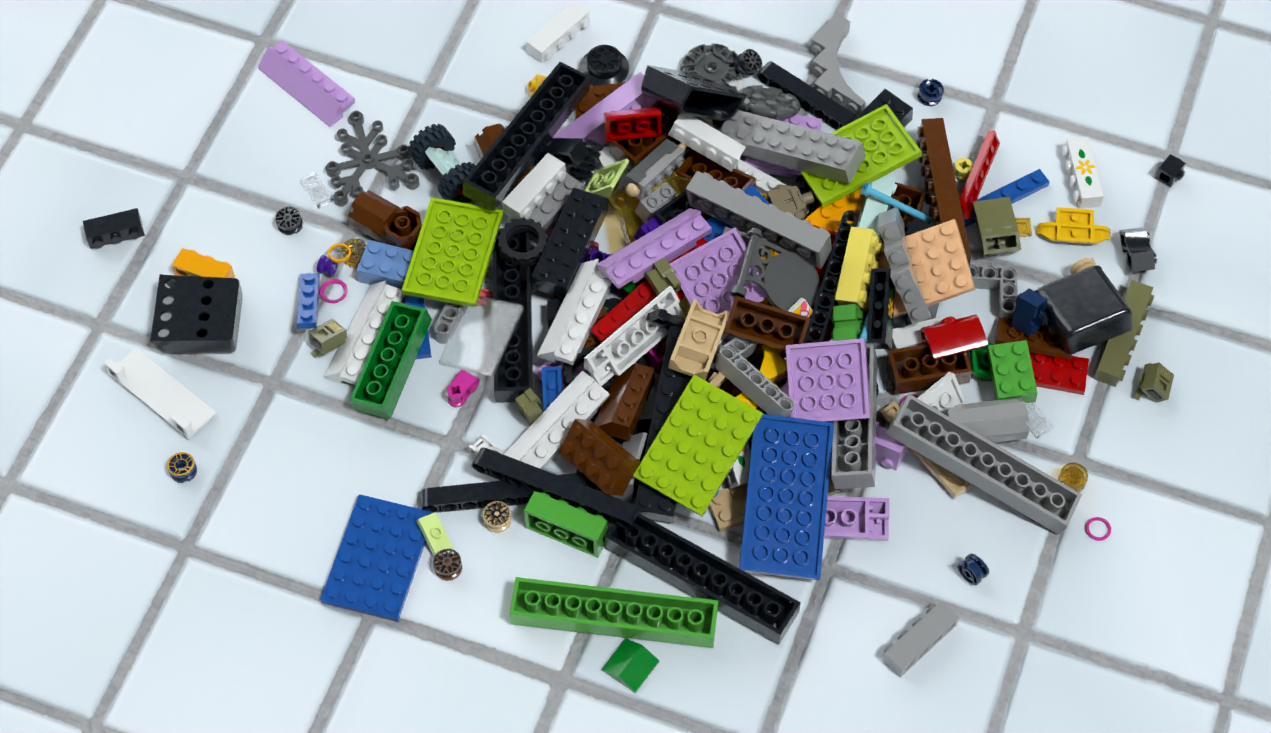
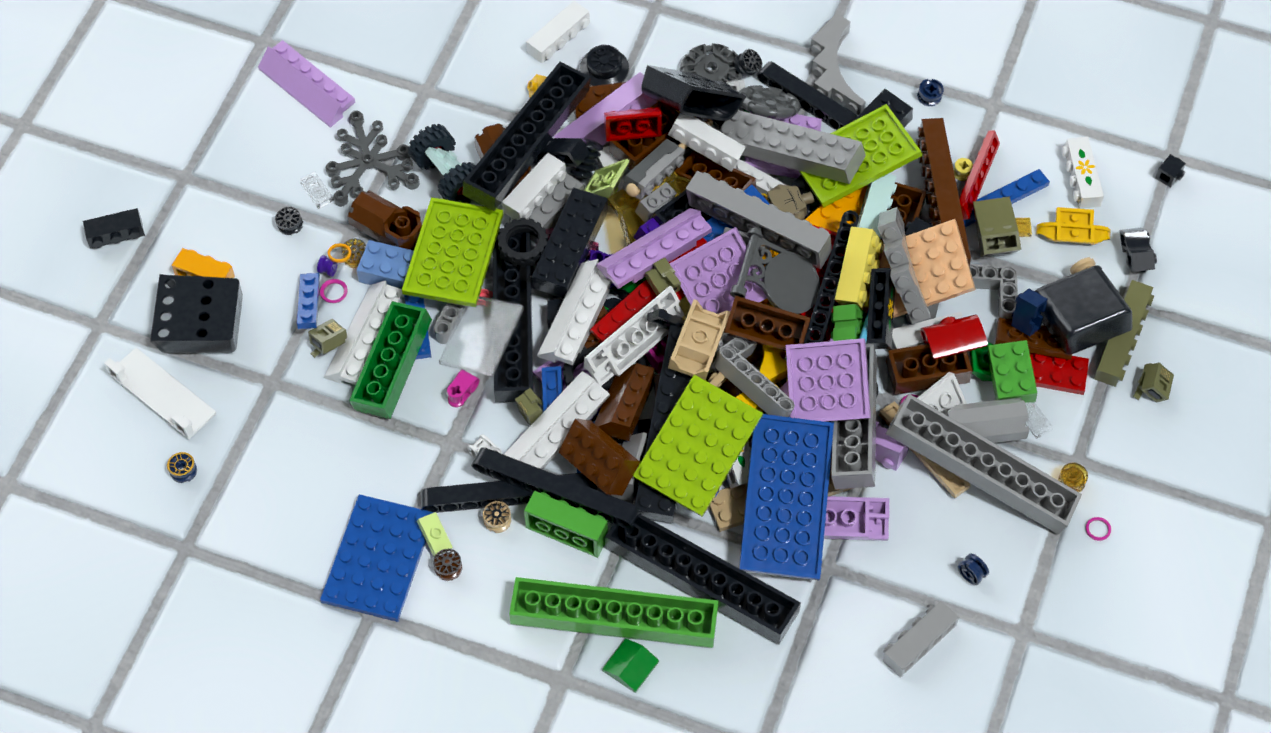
tile [788,298,813,317] -> none
medium azure bar [861,182,932,224] -> none

